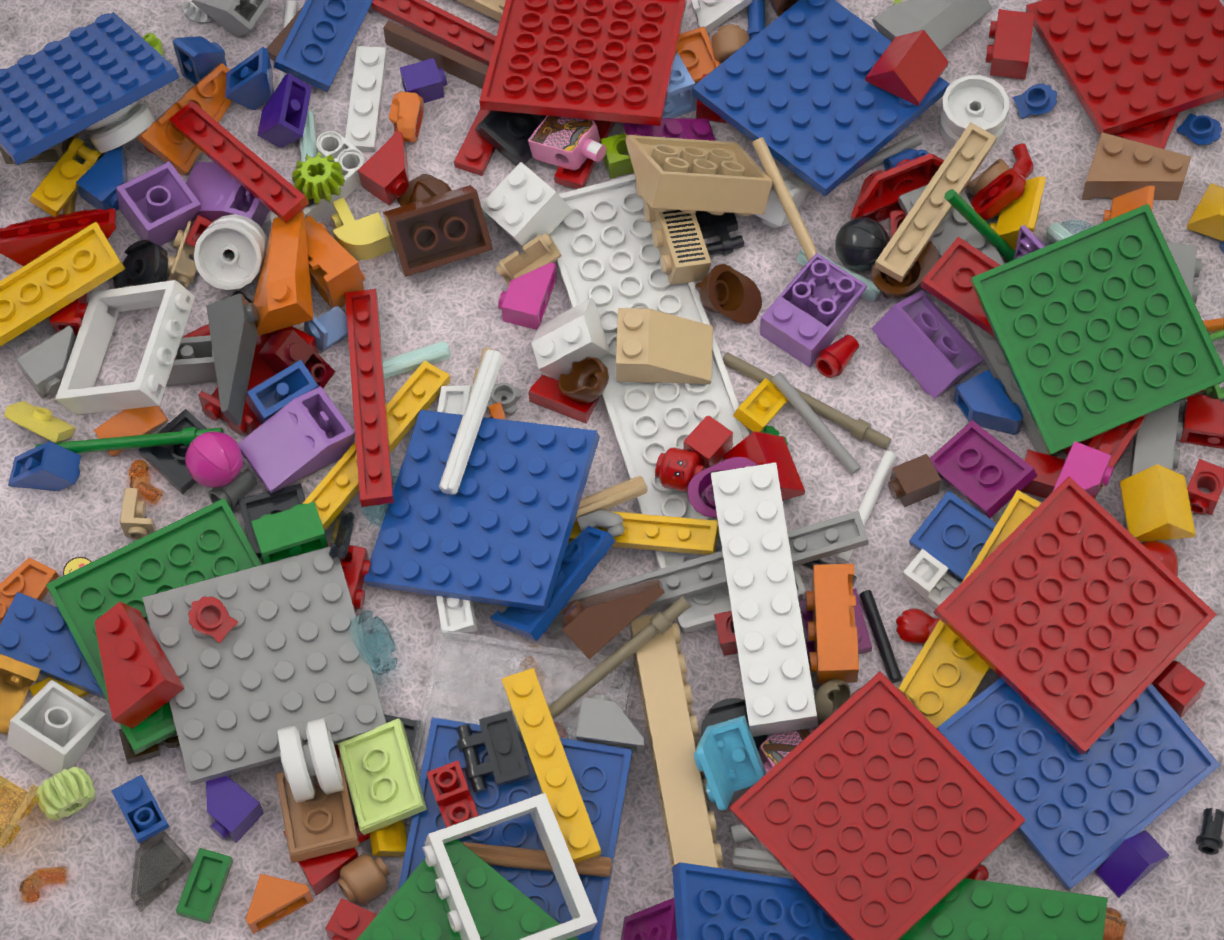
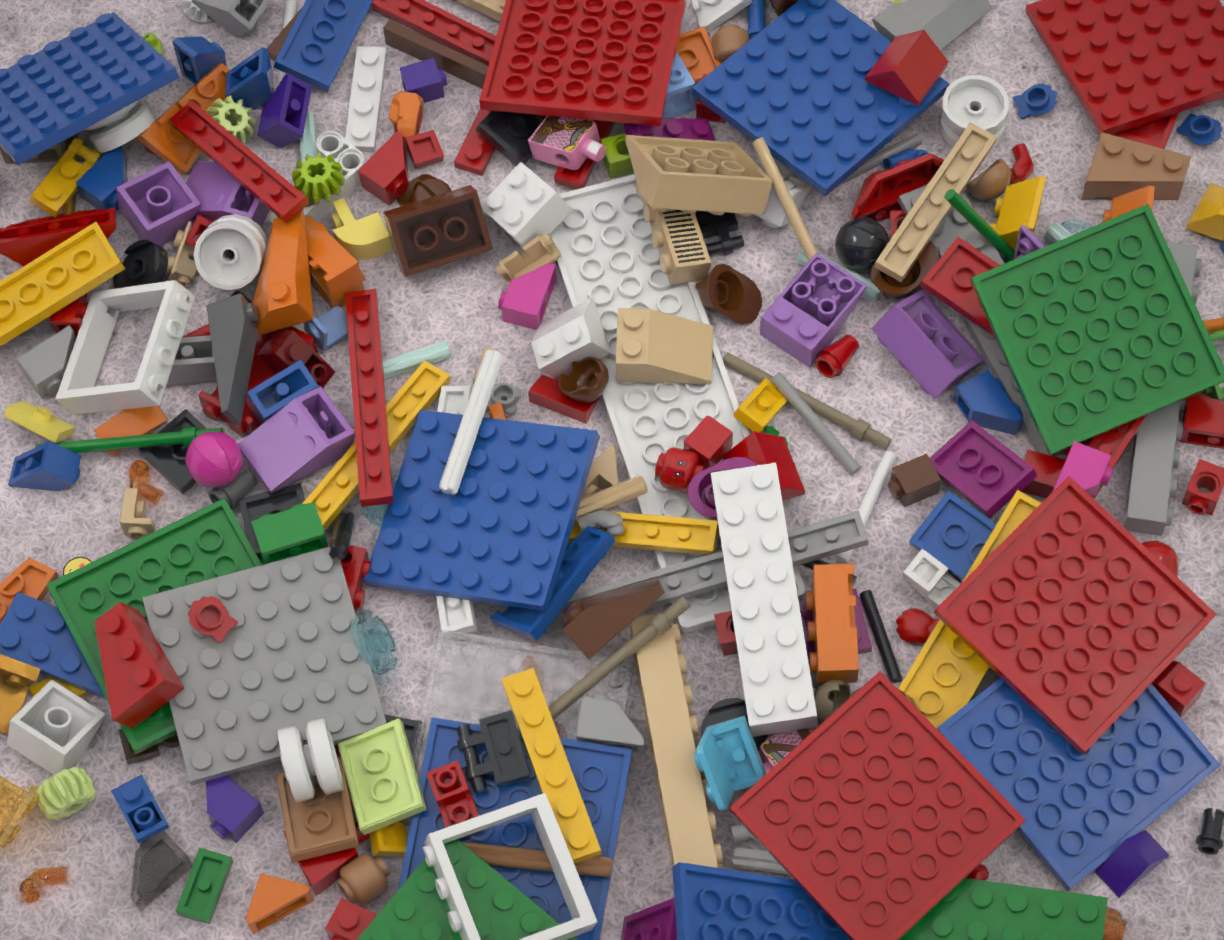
red plate [971,169,1026,220] -> none
red brick [985,9,1034,79] -> none
yellow slope [1119,464,1196,542] -> none
none -> yellowish green gear [206,96,256,144]
none -> red plate [405,130,444,169]
none -> tan slope [582,445,618,498]

